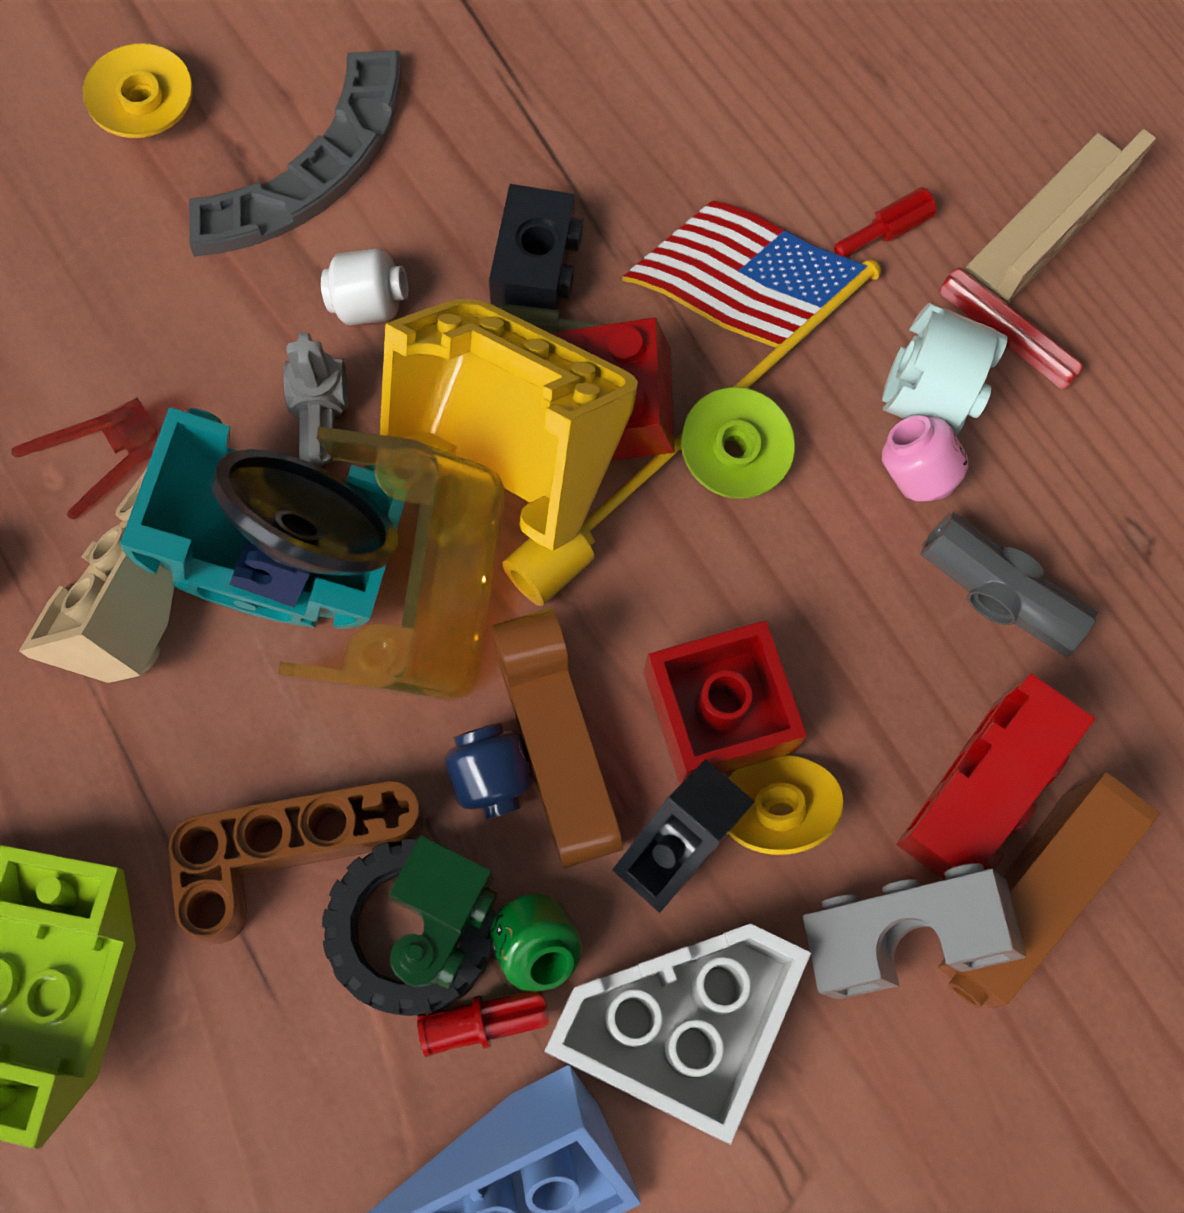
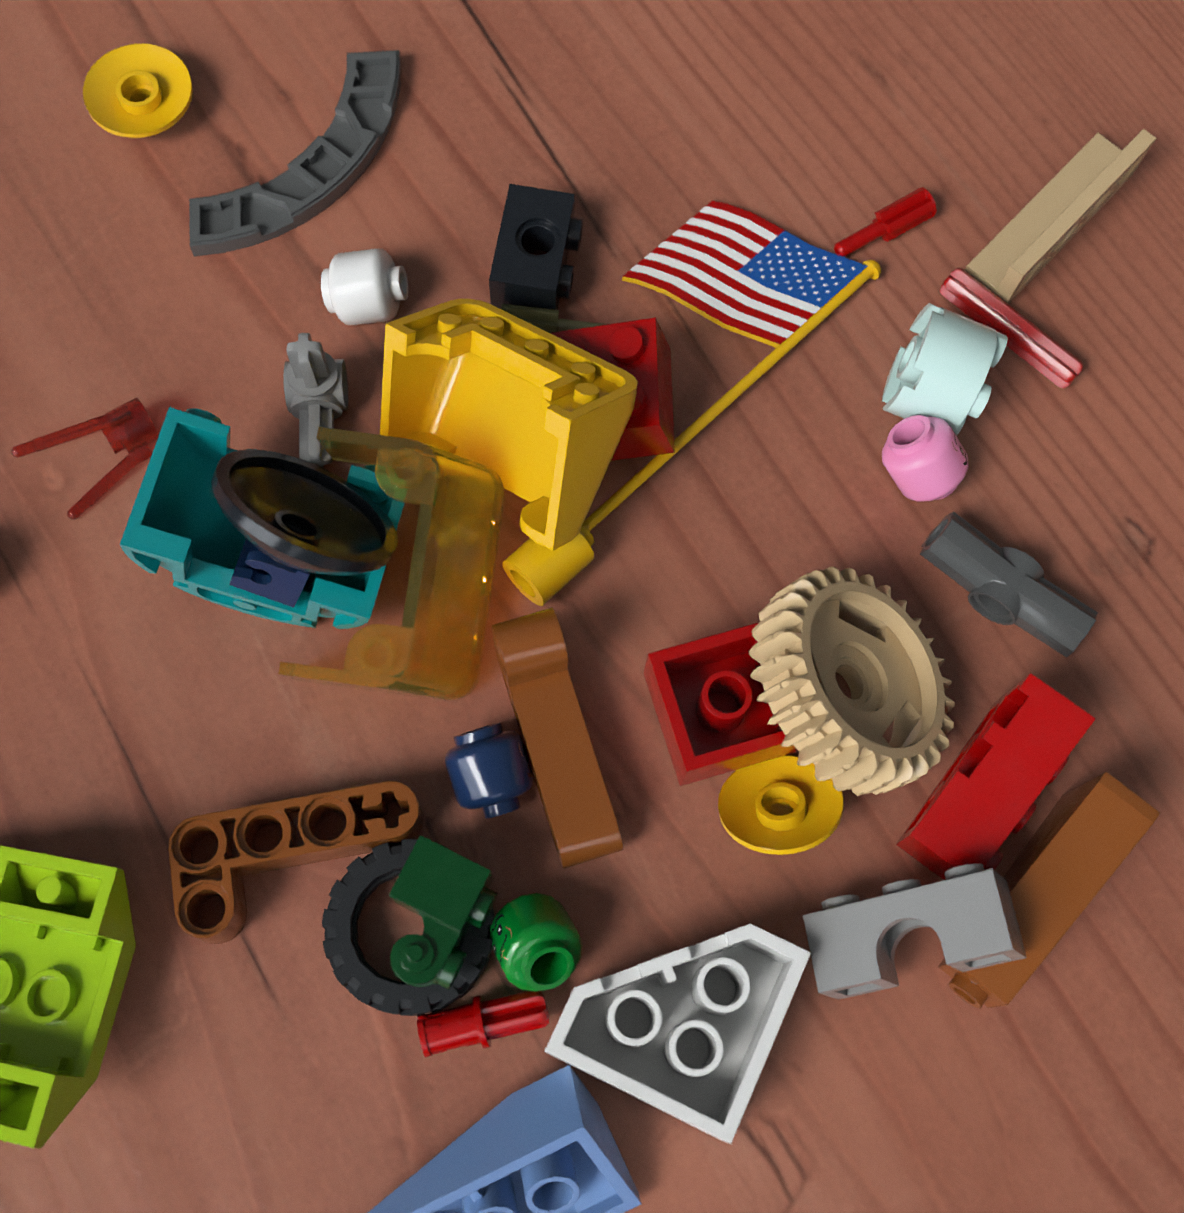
tan wedge [19,468,174,683] -> none
black brick [612,759,755,913] -> none
lime dish [681,387,795,499] -> none
none -> tan gear [749,566,955,796]

